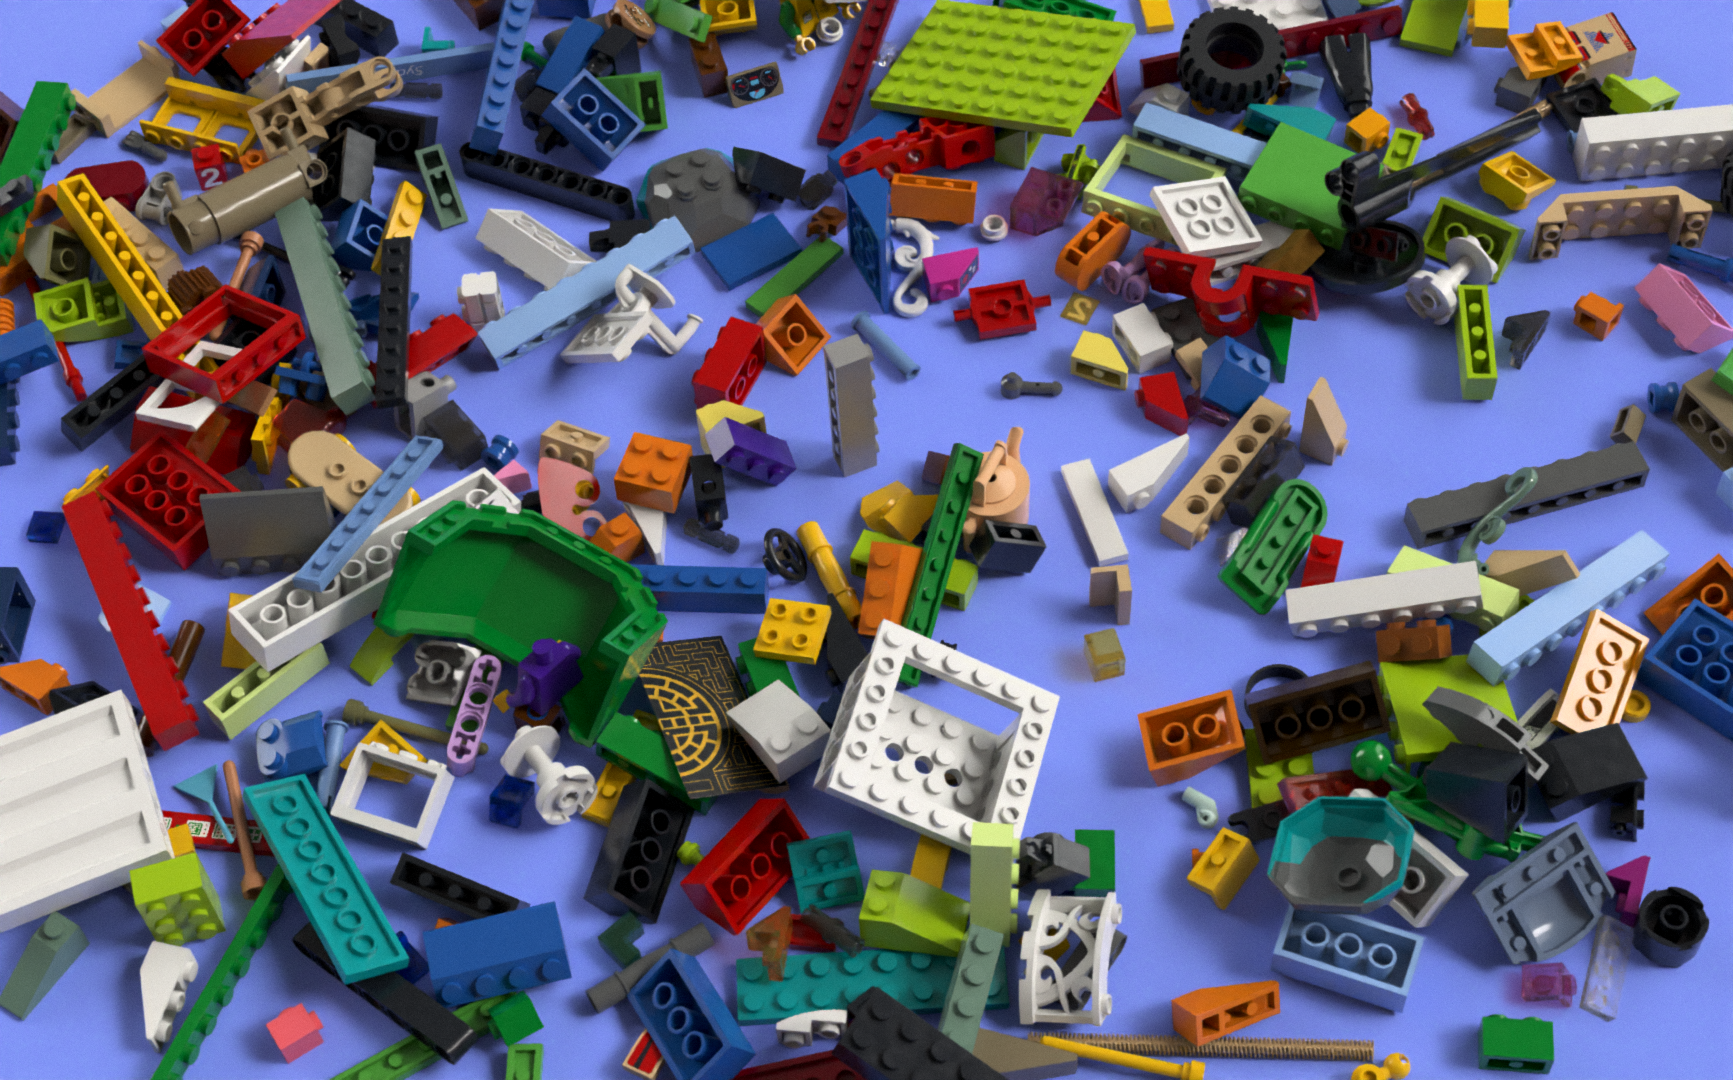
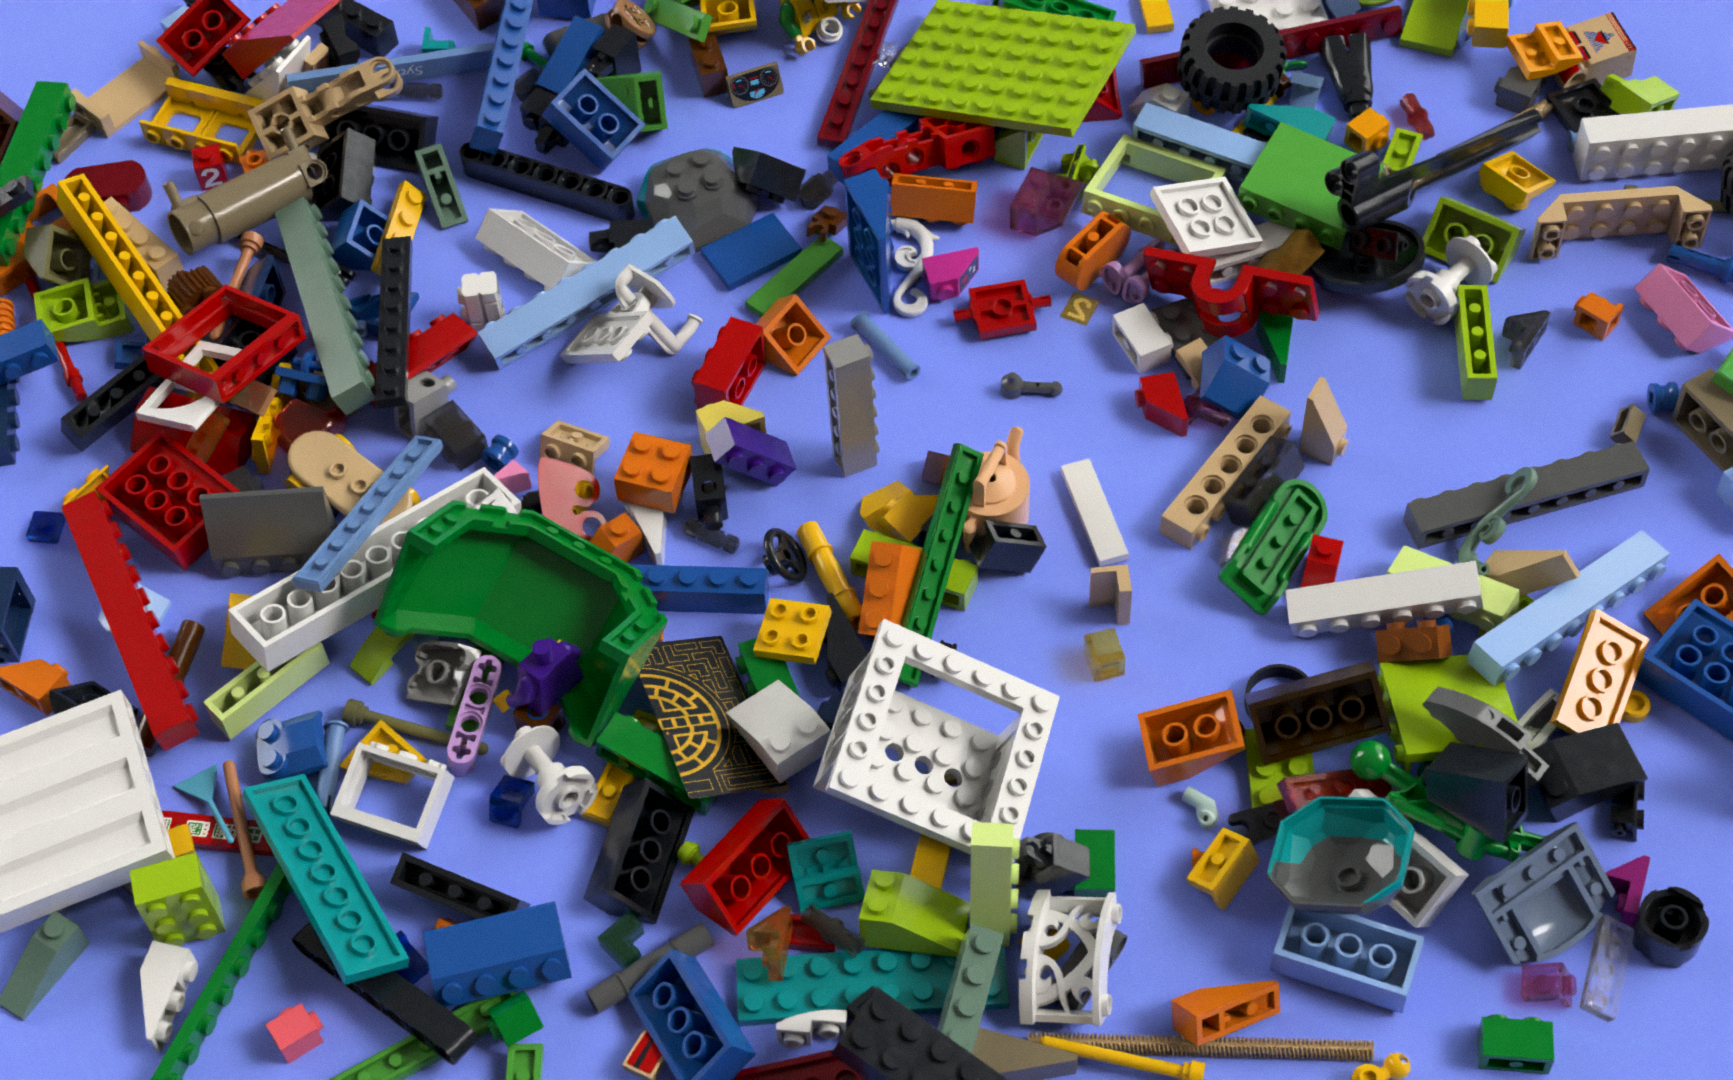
dark grey piece [122,130,168,162] -> none
light grey piece [136,171,183,226] -> none
white plate [980,214,1008,241] -> none
light yellow slope [1070,330,1128,391] -> none
white slope [1108,433,1190,513] -> none

